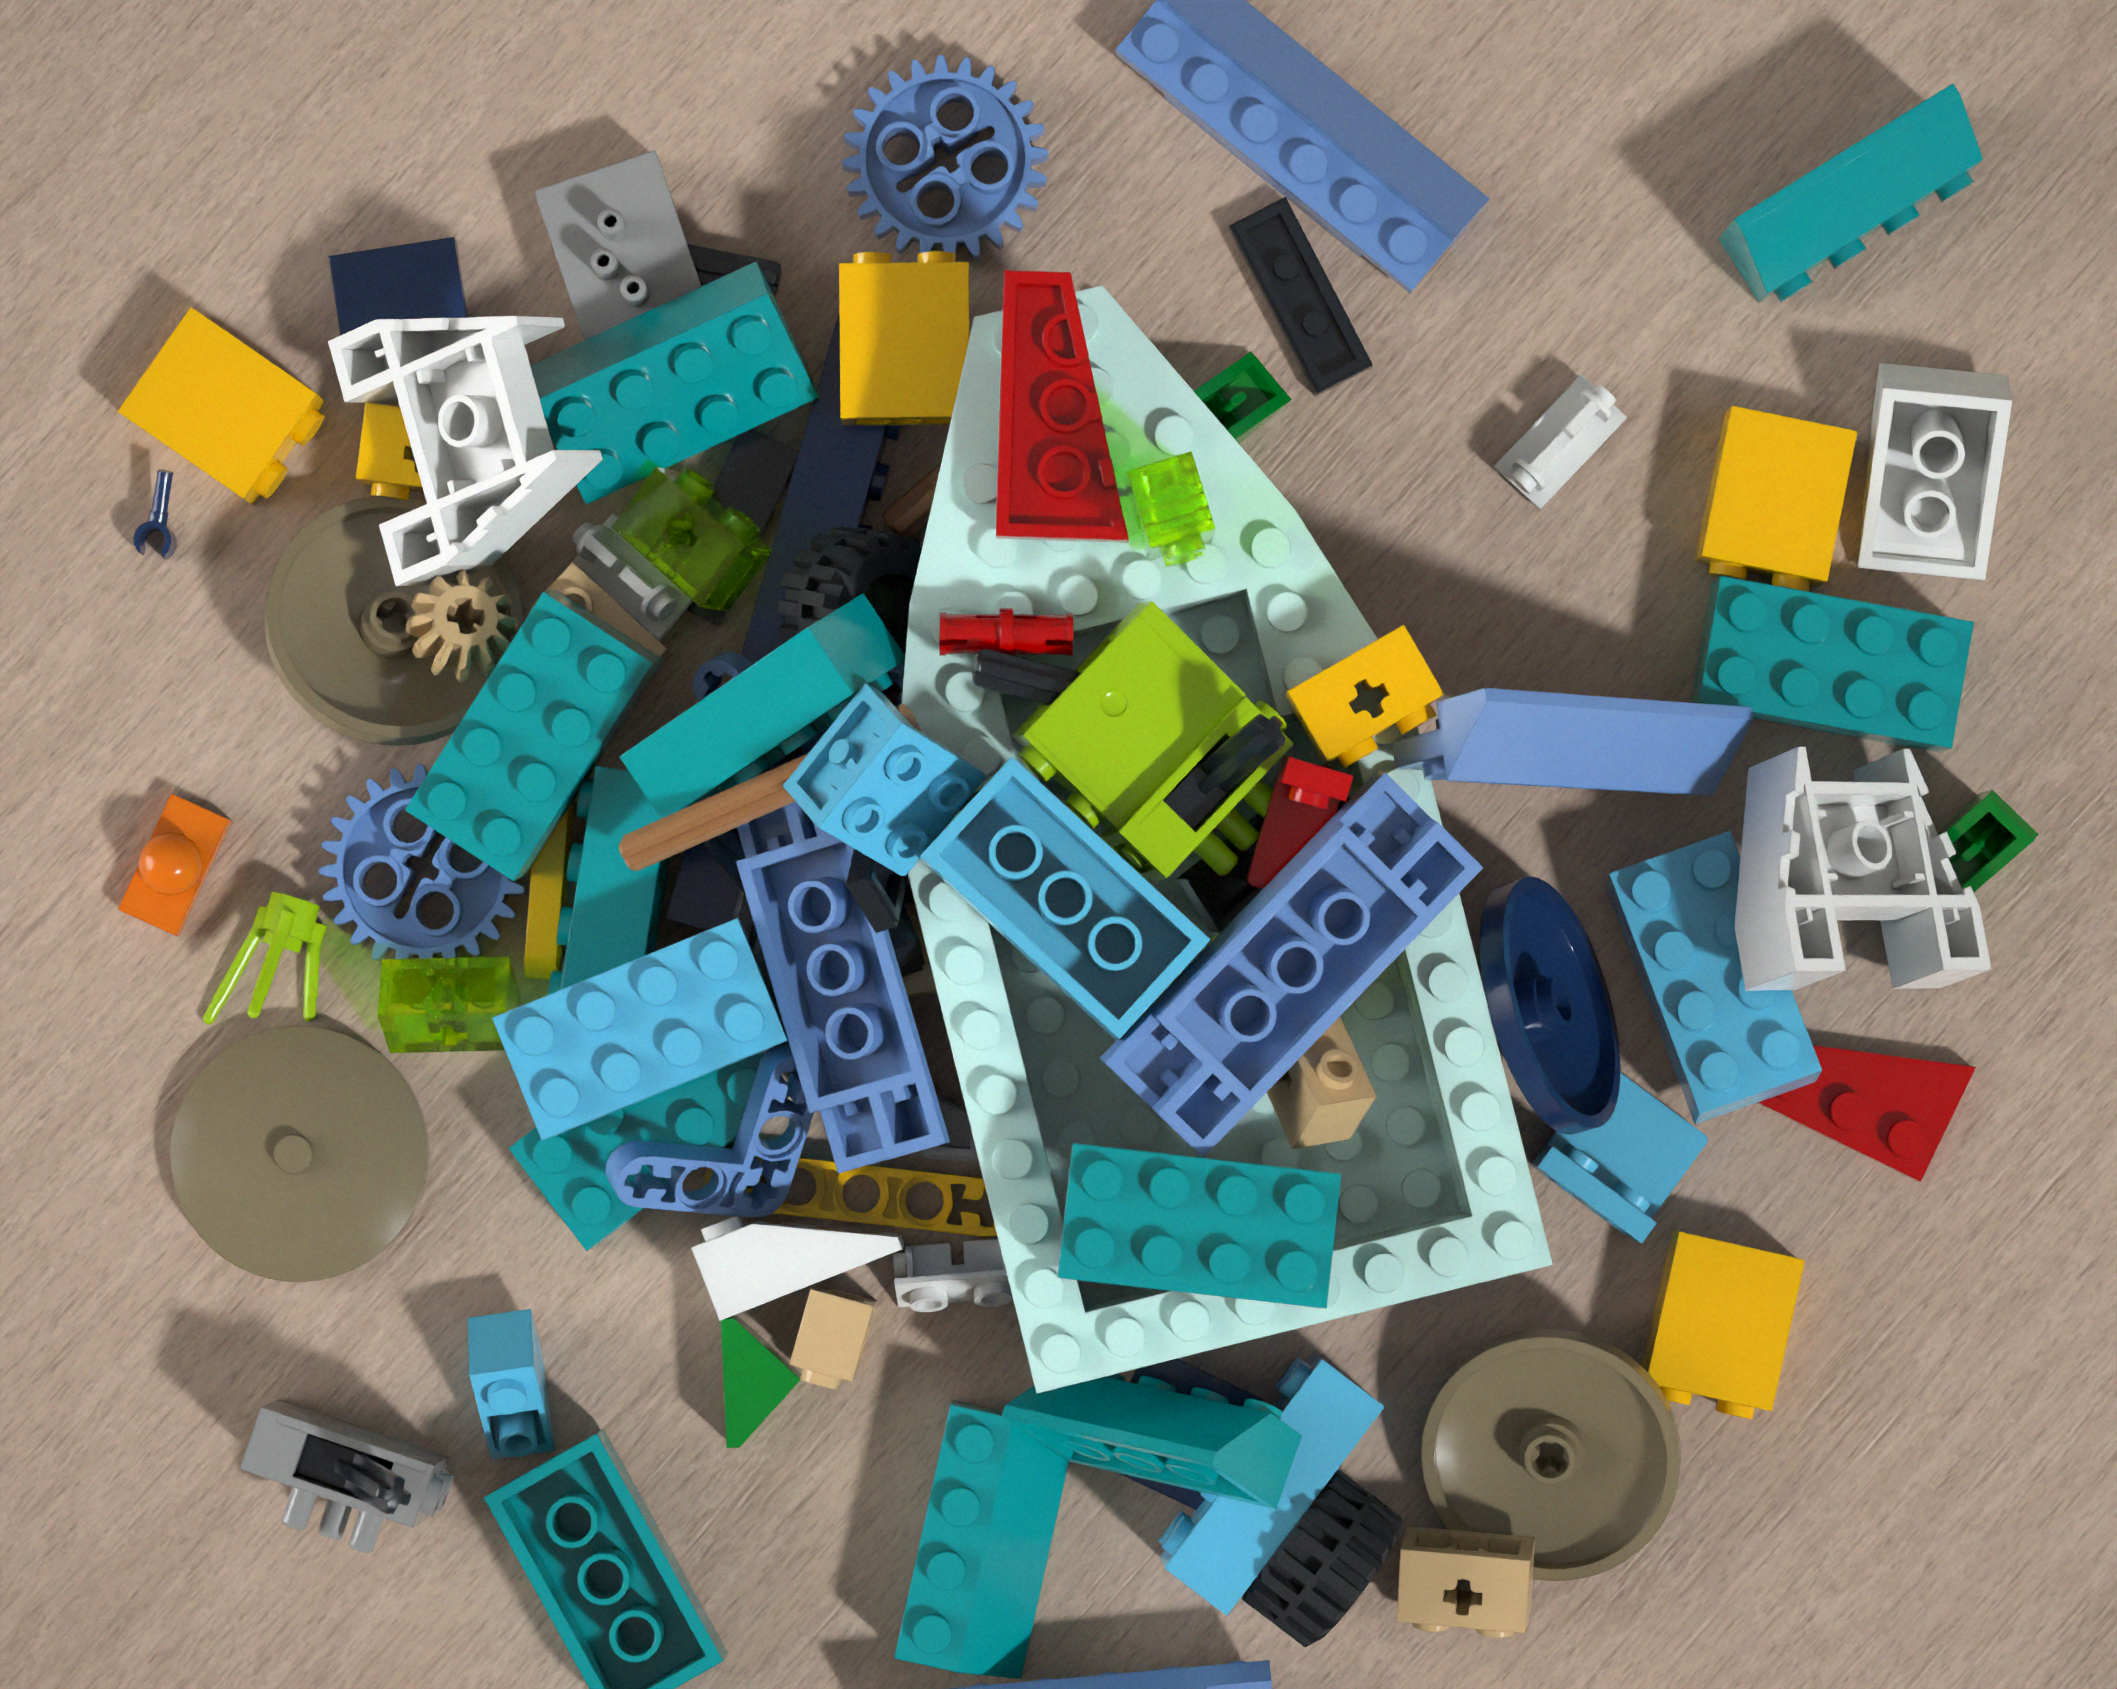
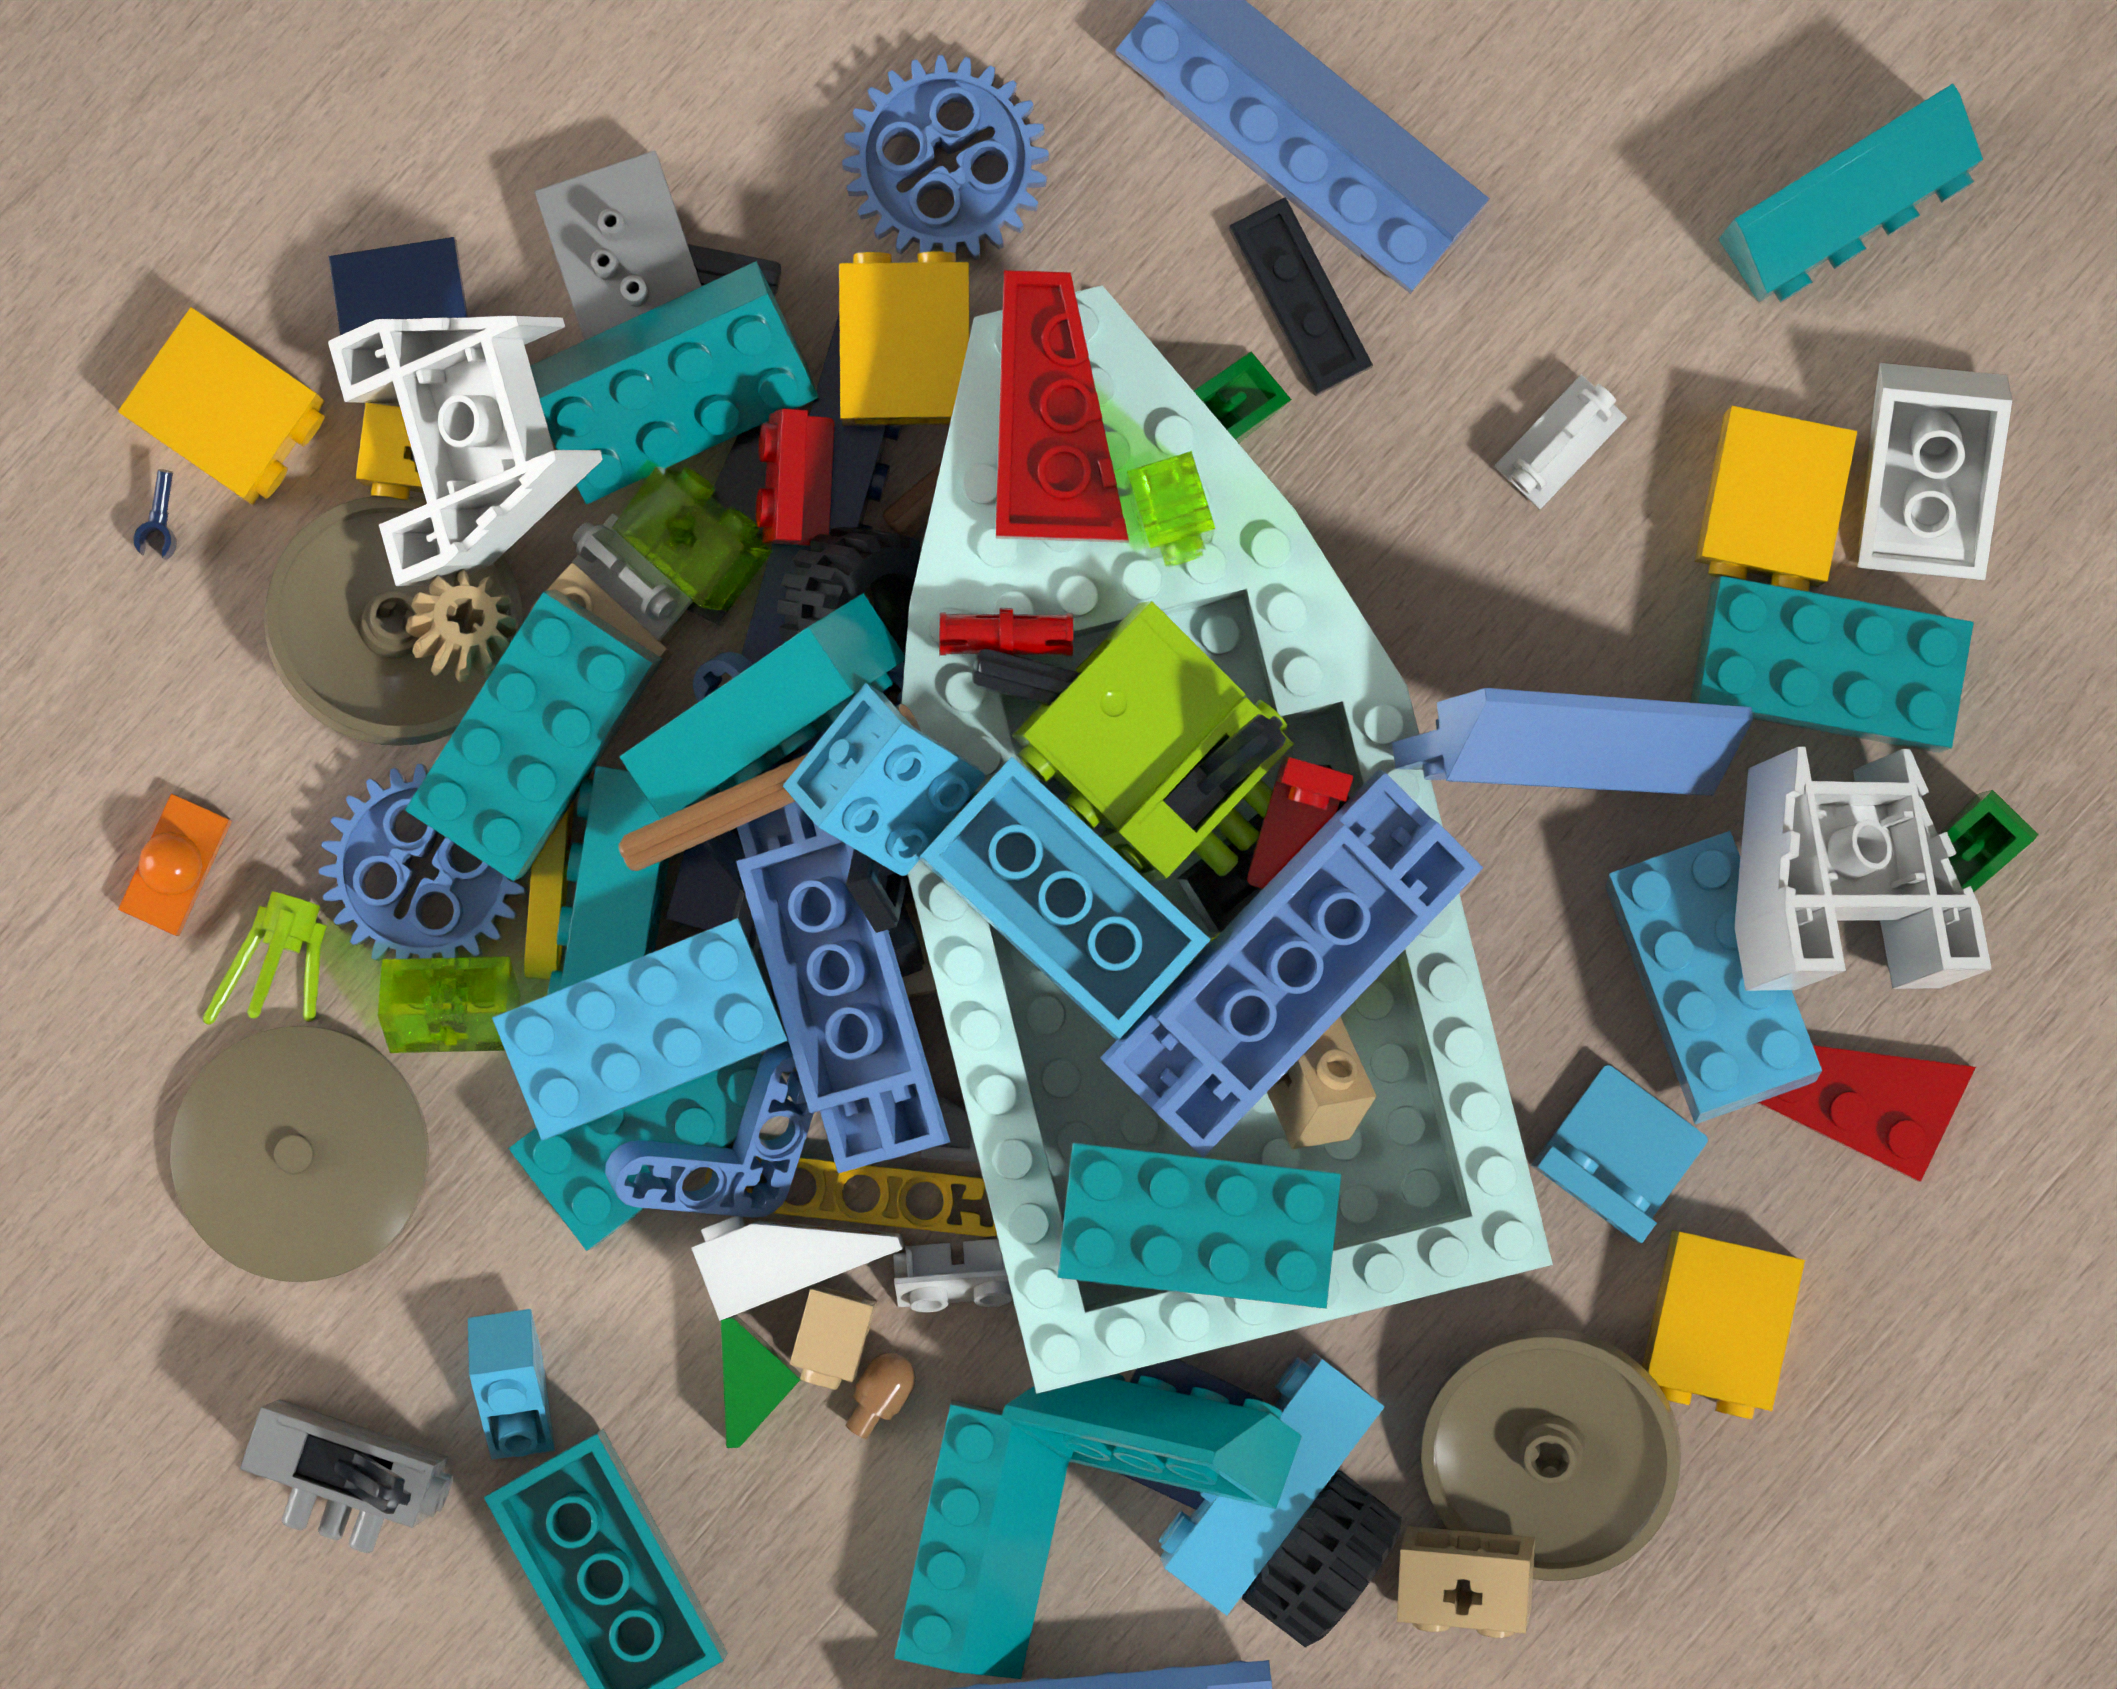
yellow brick [1285,625,1444,768] -> none
dark blue dish [1480,877,1621,1135] -> none
none -> red bracket [756,409,834,546]
none -> medium nougat cylinder [845,1353,916,1439]

